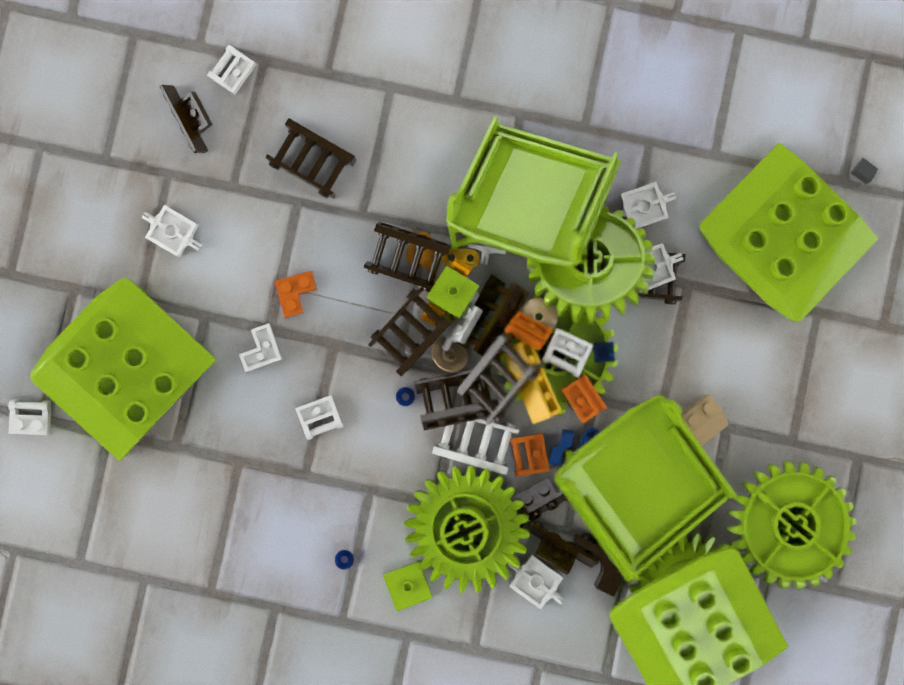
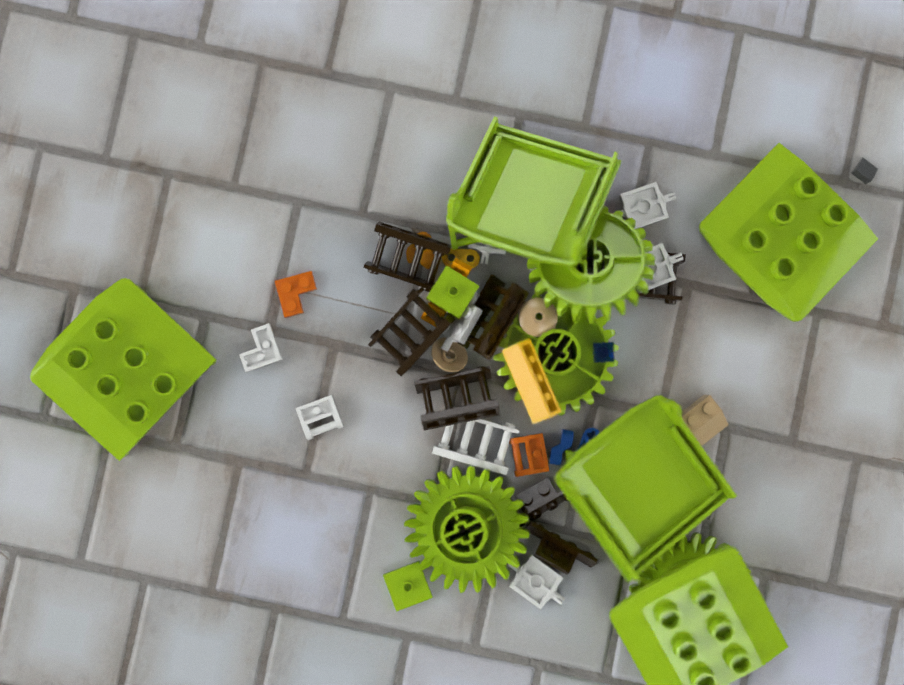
white plate [8,399,51,435] -> none
white plate [142,205,202,258] -> none
dark brown bracket [160,85,213,153] -> none
white plate [207,45,256,95] -> none
dark brown fence [265,118,356,199] -> none
clear blue plate [335,550,354,570] -> none
clear blue plate [396,387,415,406] -> none
dark brown fence [457,332,543,424] -> none
orange plate [505,311,553,351] -> none
white plate [542,329,593,378] -> none
orange plate [561,374,607,423] -> none
dark brown arch [573,533,621,597] -> none
lime gear [728,461,857,589] -> none

